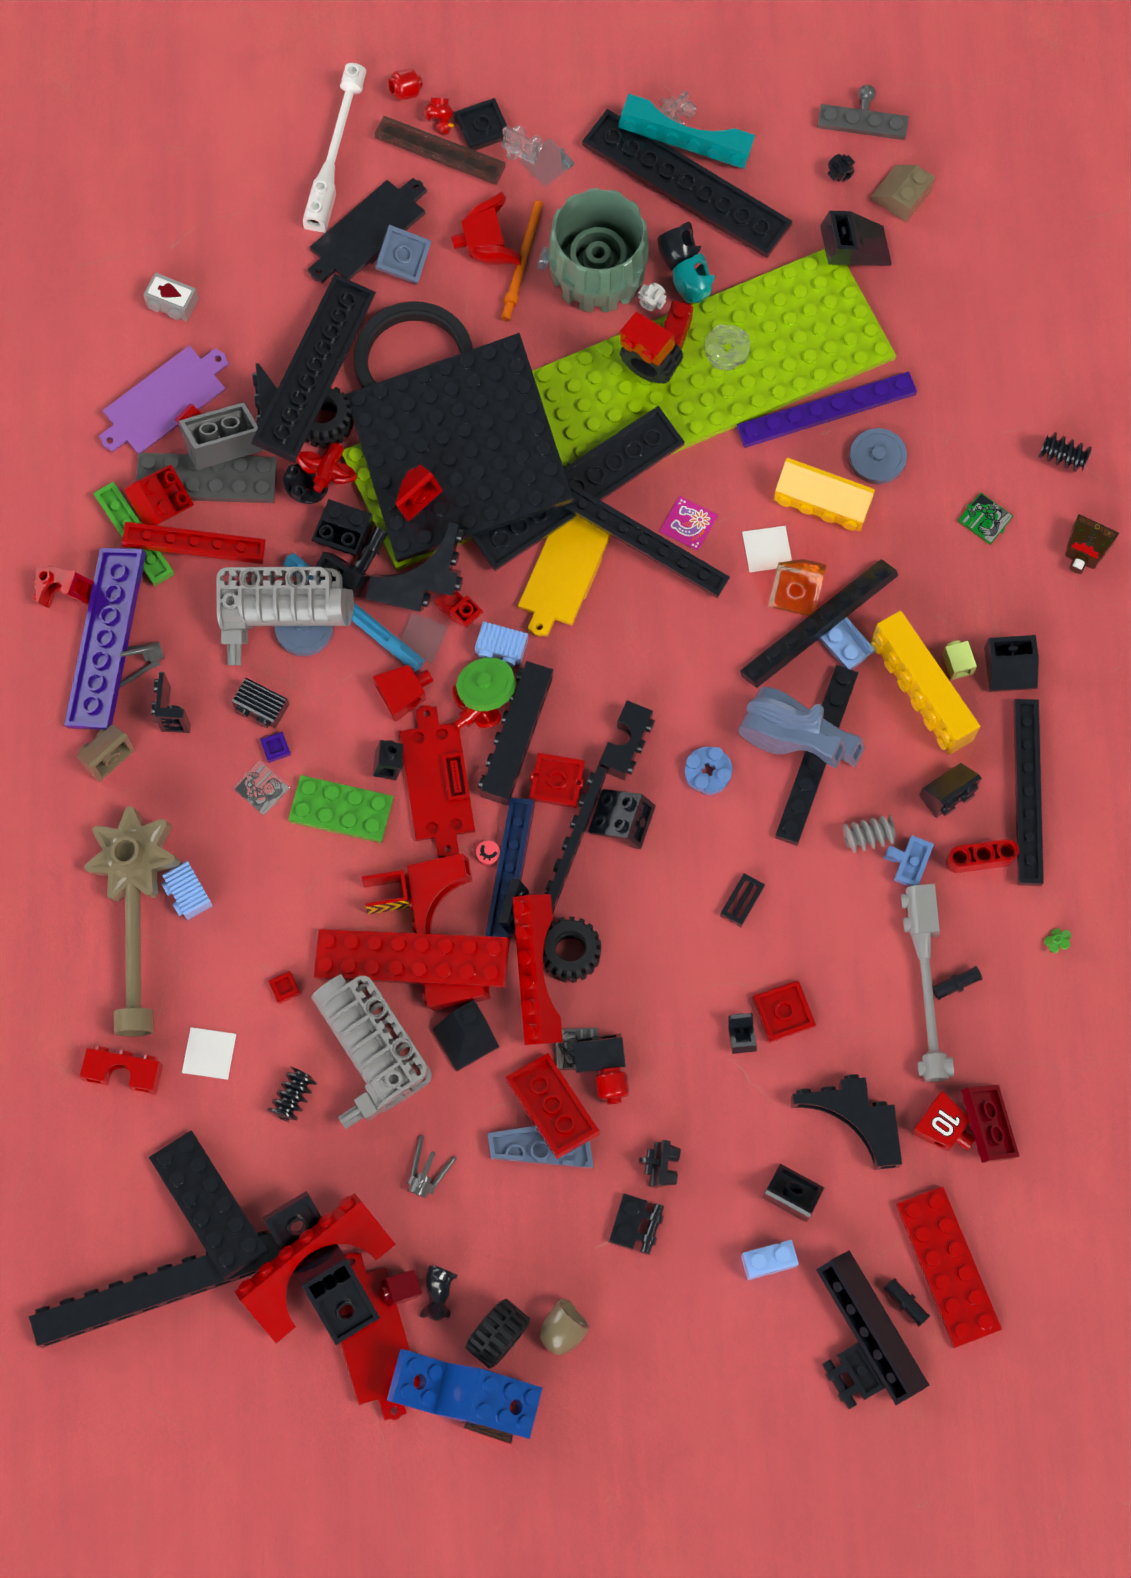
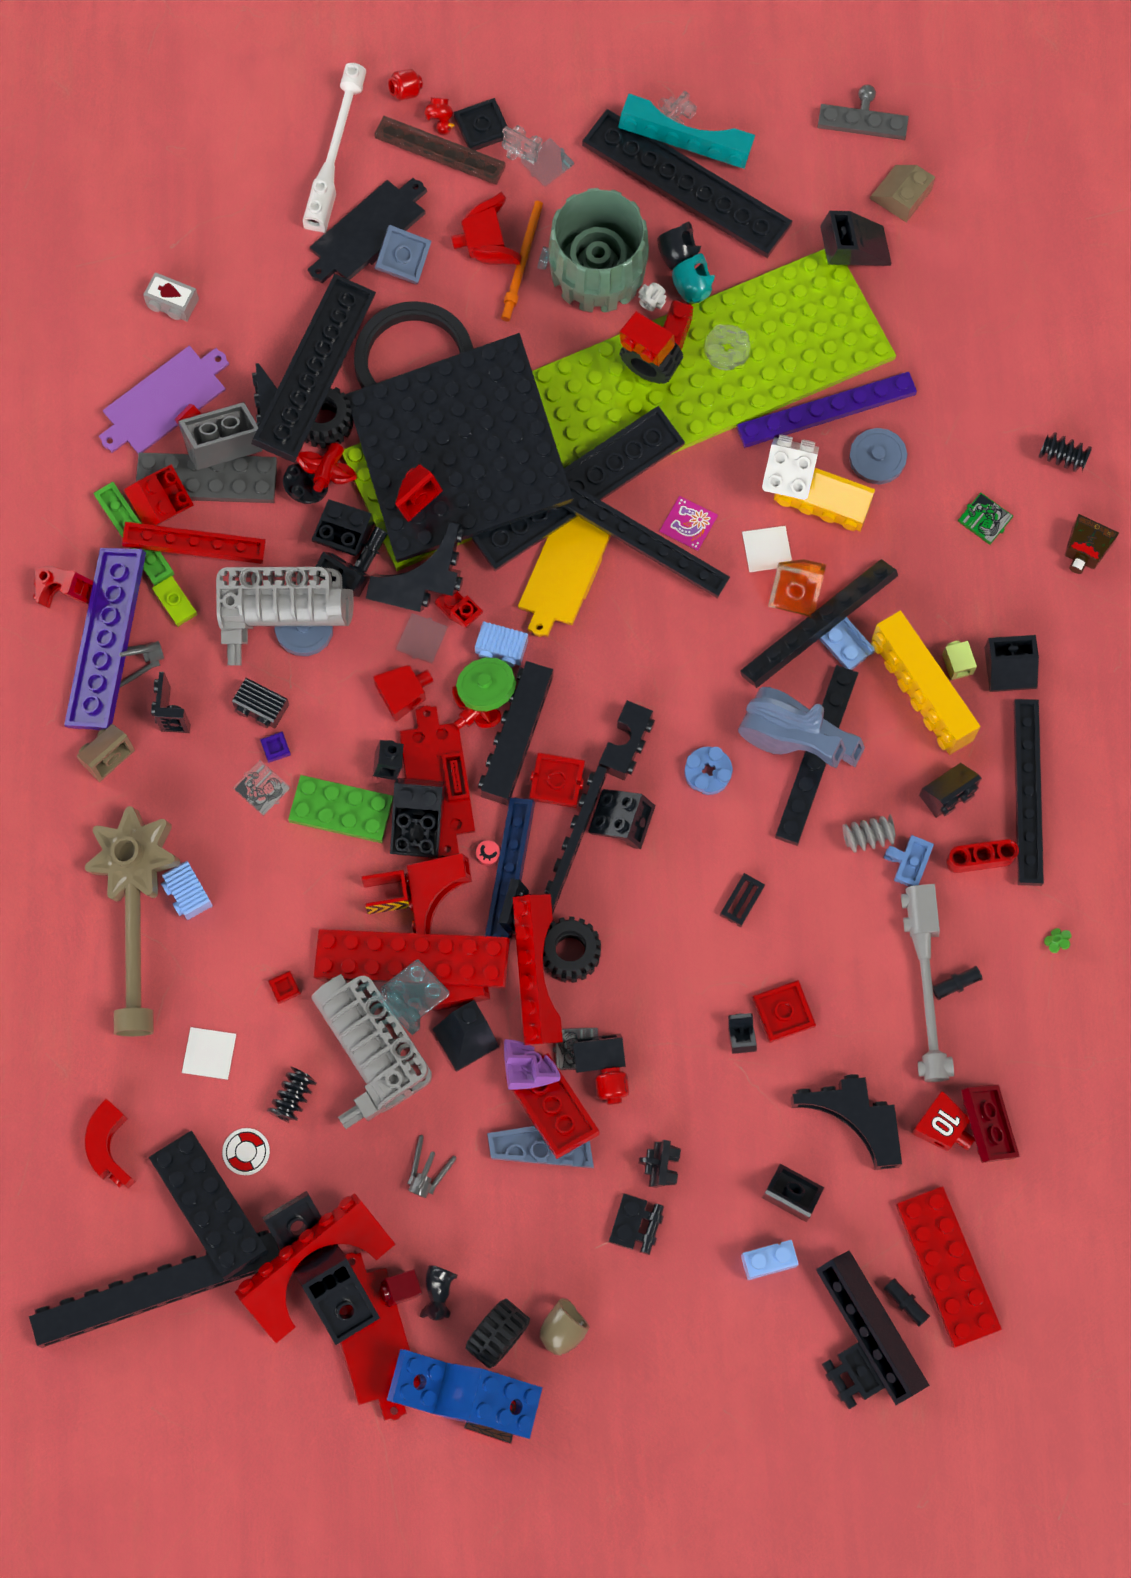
red arch [80,1046,163,1095] -> none
dark azure piece [283,553,425,672] -> none
black gear [827,154,855,182] -> none
none -> red arch [85,1098,136,1189]
none -> lime plate [152,576,197,627]
none -> sticker [222,1128,270,1175]
none -> clear light blue bracket [379,959,450,1035]
none -> black slope [390,778,446,858]
none -> medium lavender brick [504,1039,560,1090]
none -> white bracket [762,435,819,500]

